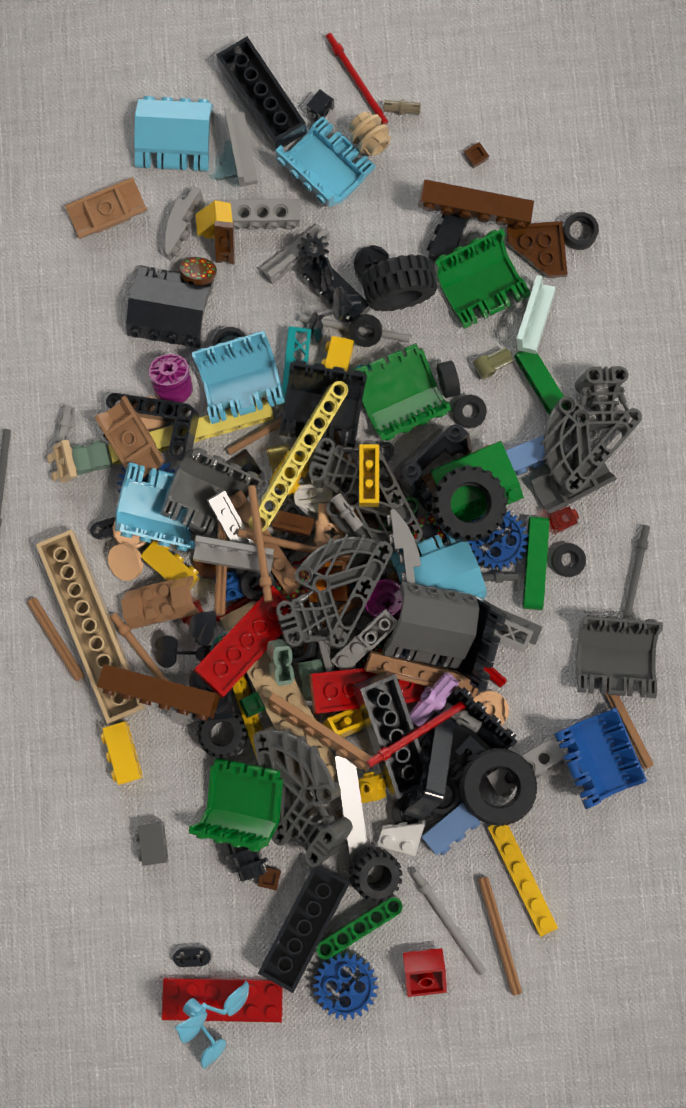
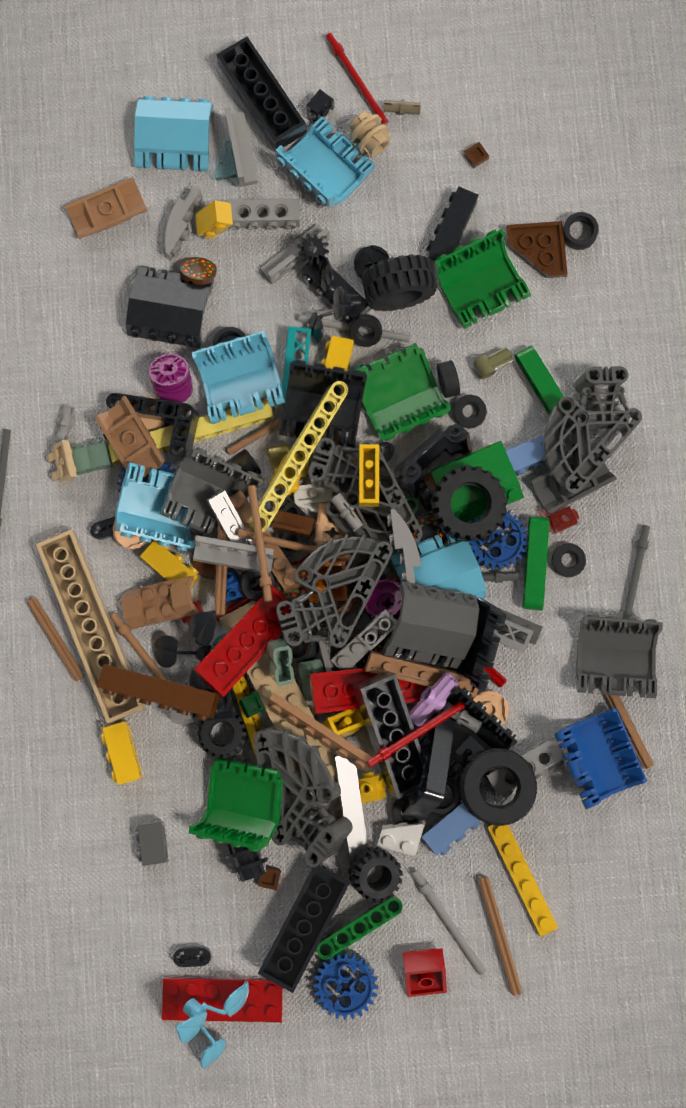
light nougat tile [108,543,143,581] -> none
reddish brown plate [214,221,236,265] -> none
reddish brown brick [418,179,534,229] -> none
light aqua fence [517,275,556,354] -> none

